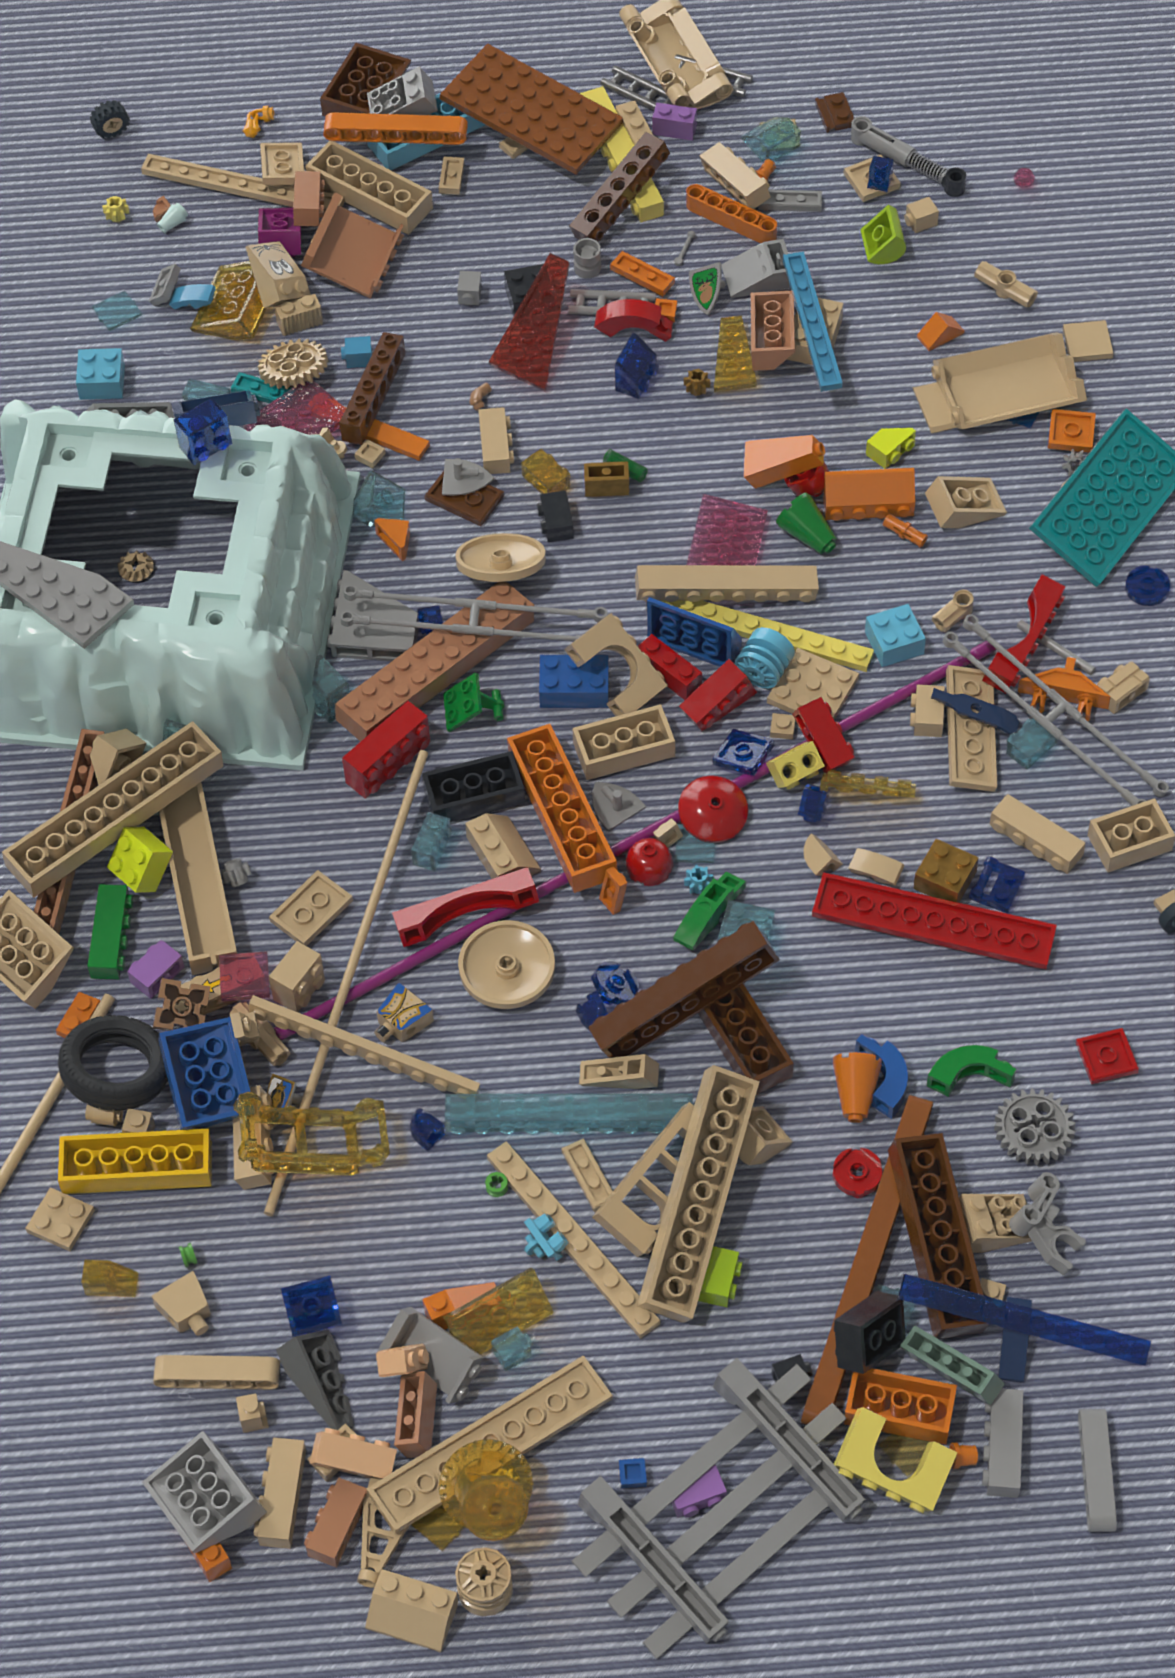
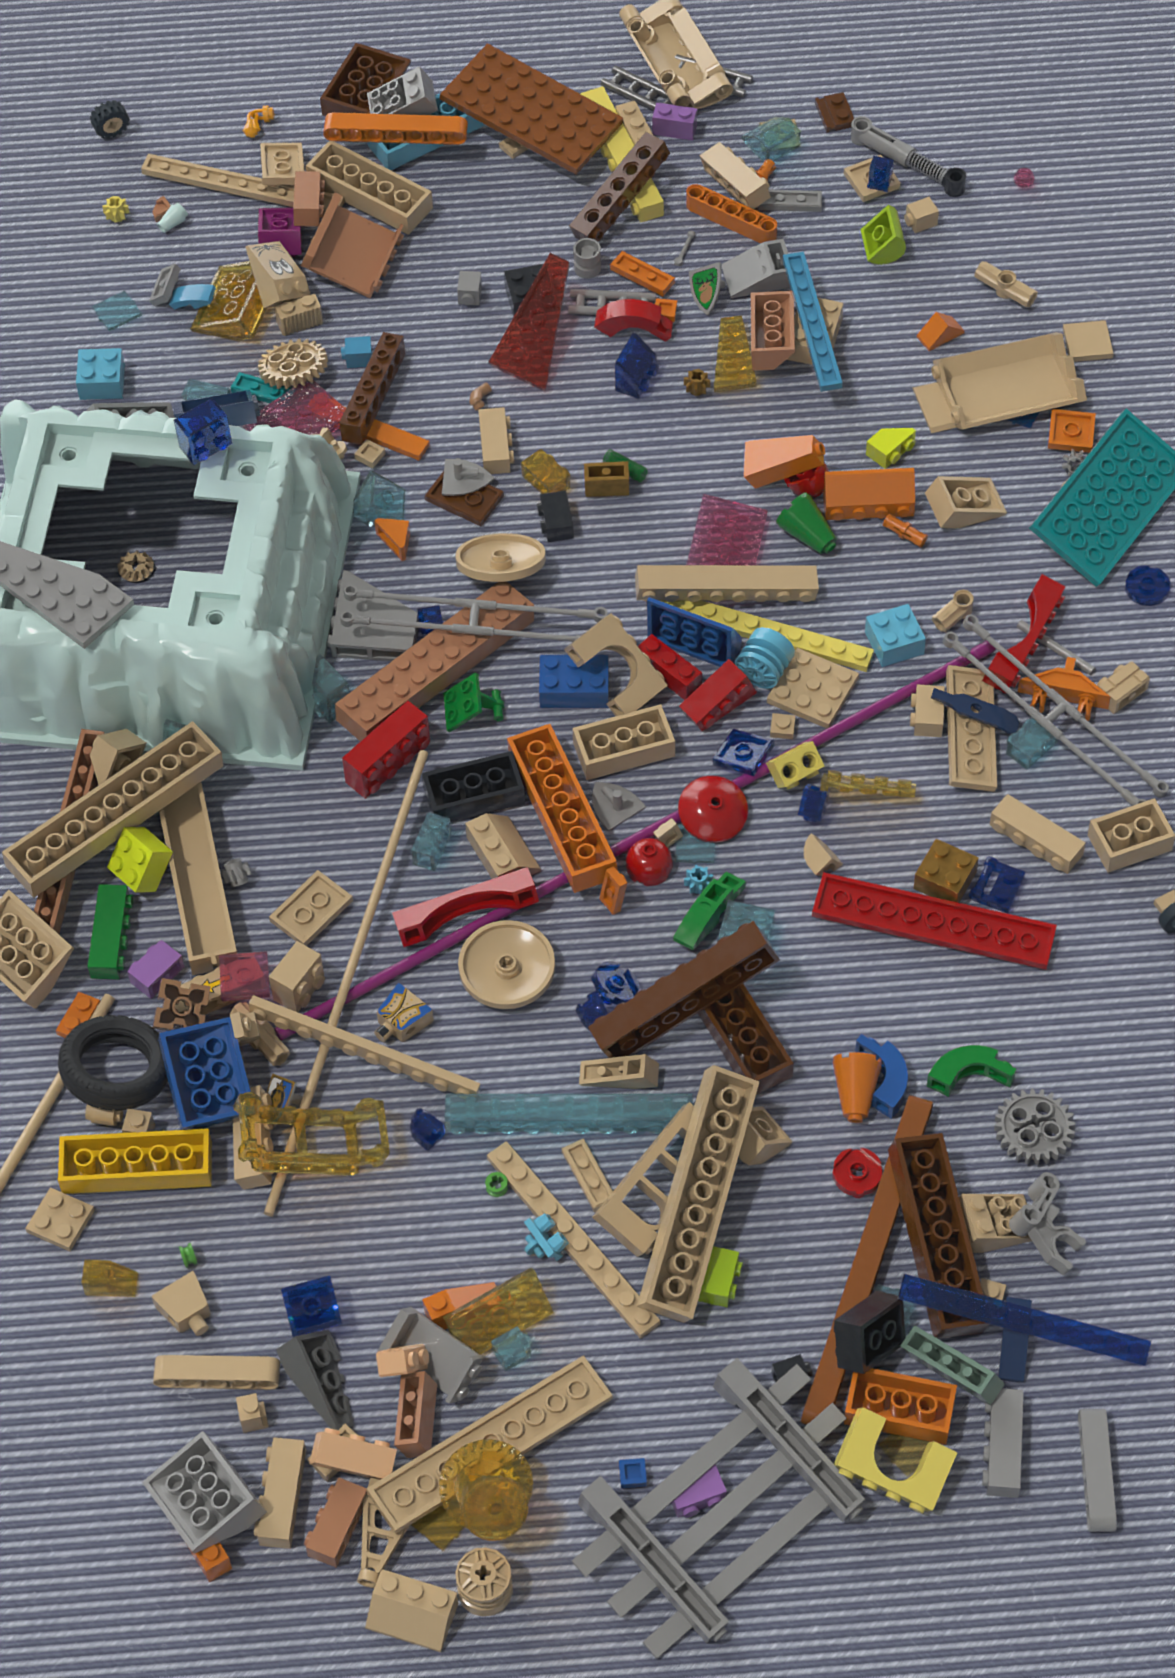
tan plate [439,157,465,195] -> none
red brick [792,697,855,775] -> none
tan slope [848,848,904,886] -> none
orange piece [949,1442,978,1469] -> none
red plate [1075,1028,1139,1085] -> none

